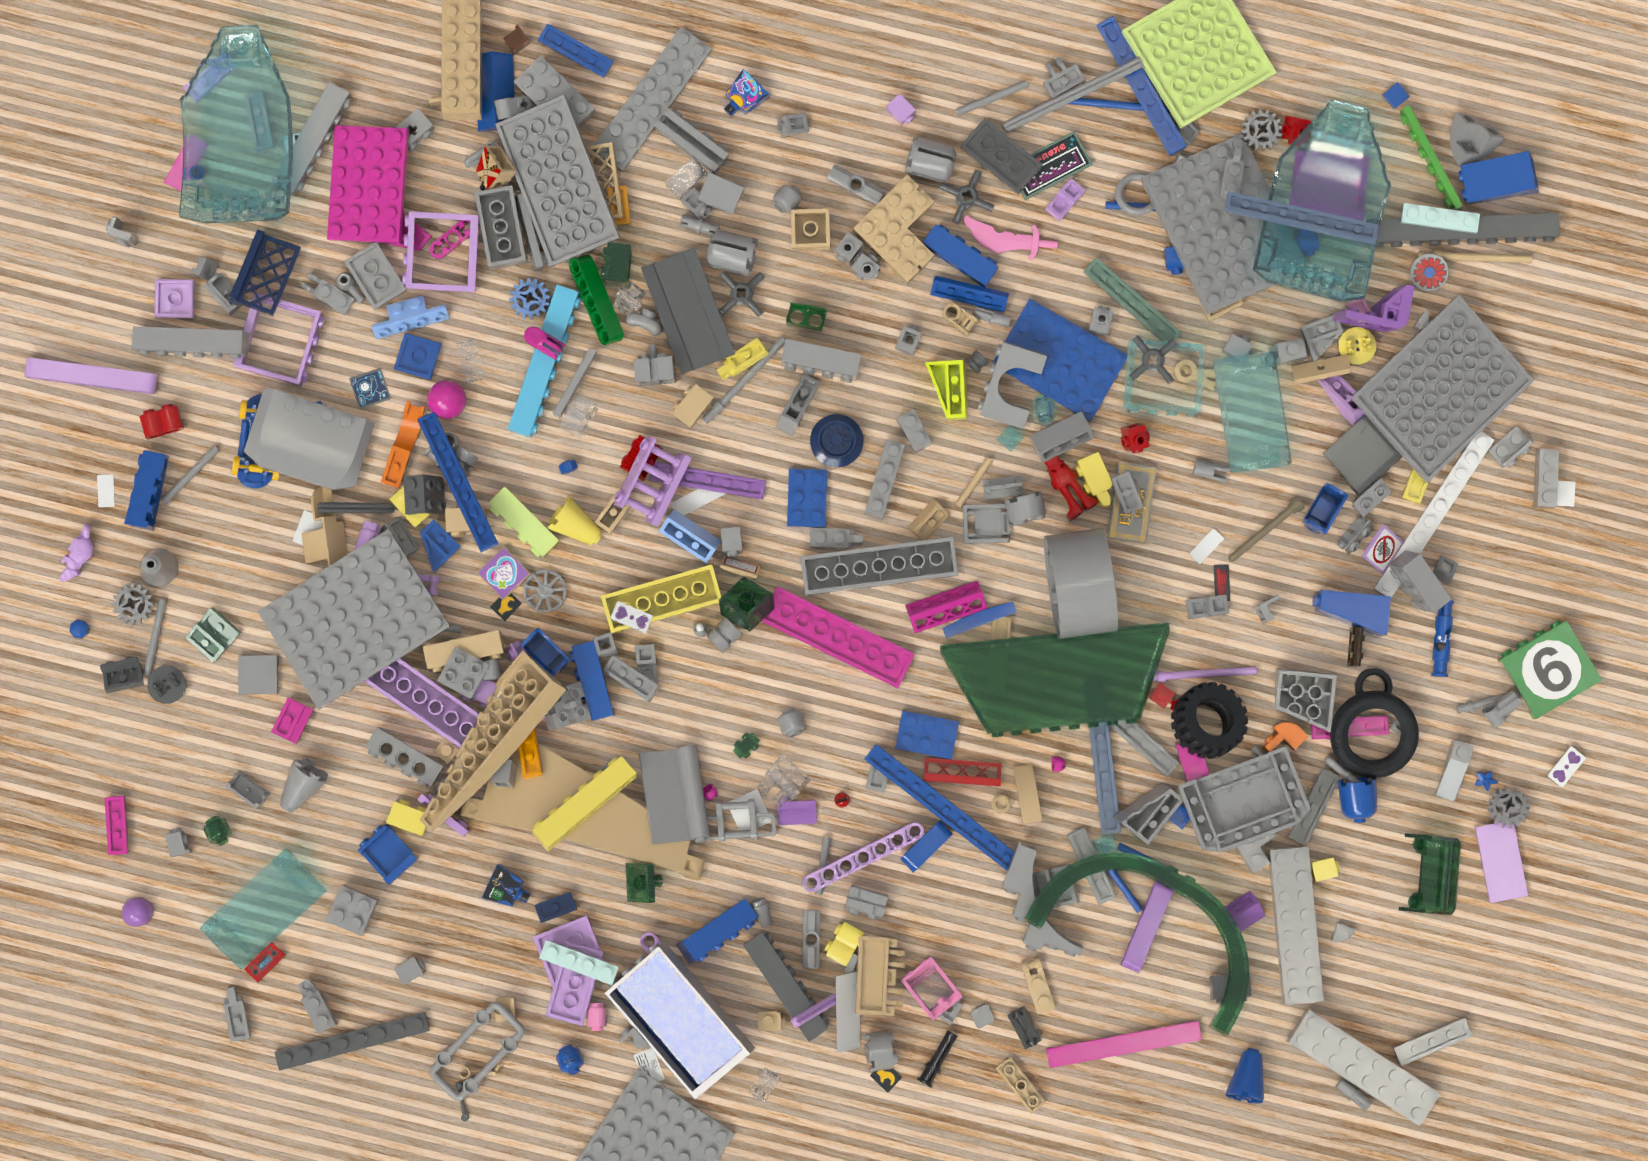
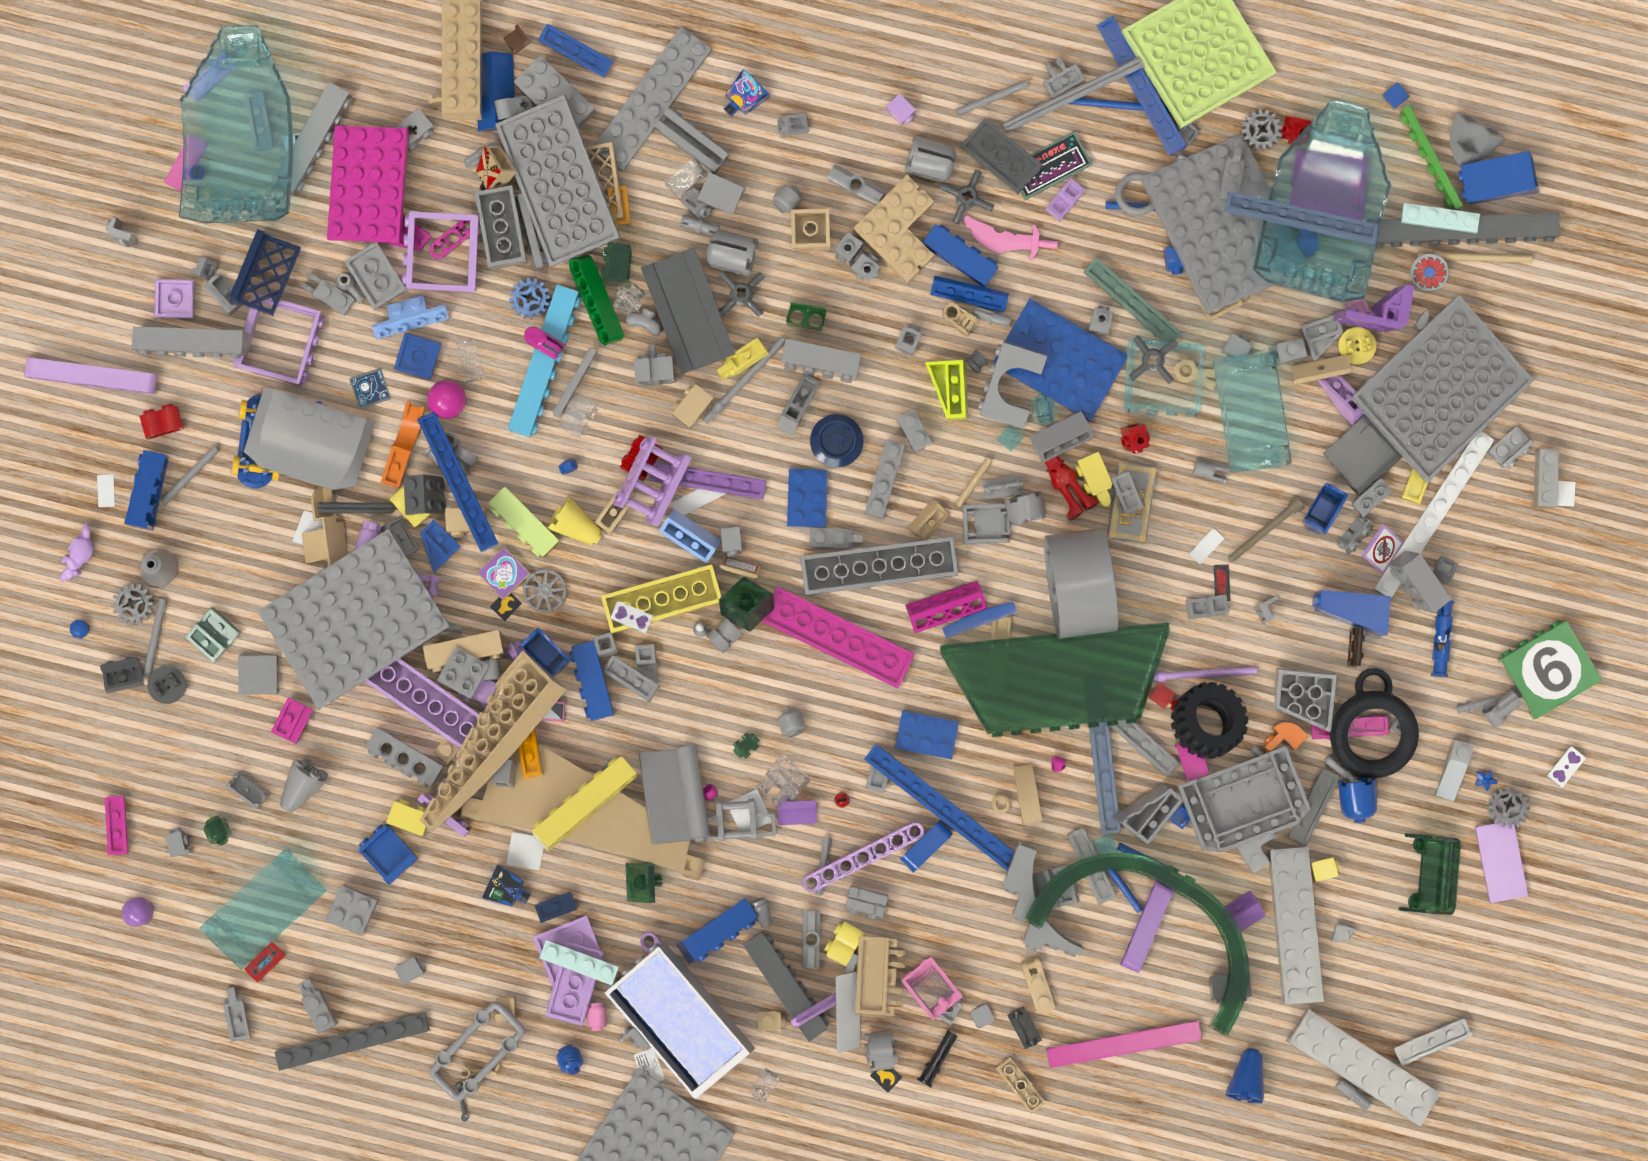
light grey brick [545,682,591,731] -> none
red fence [923,758,1002,787] -> none
none -> white sticker [506,832,544,870]

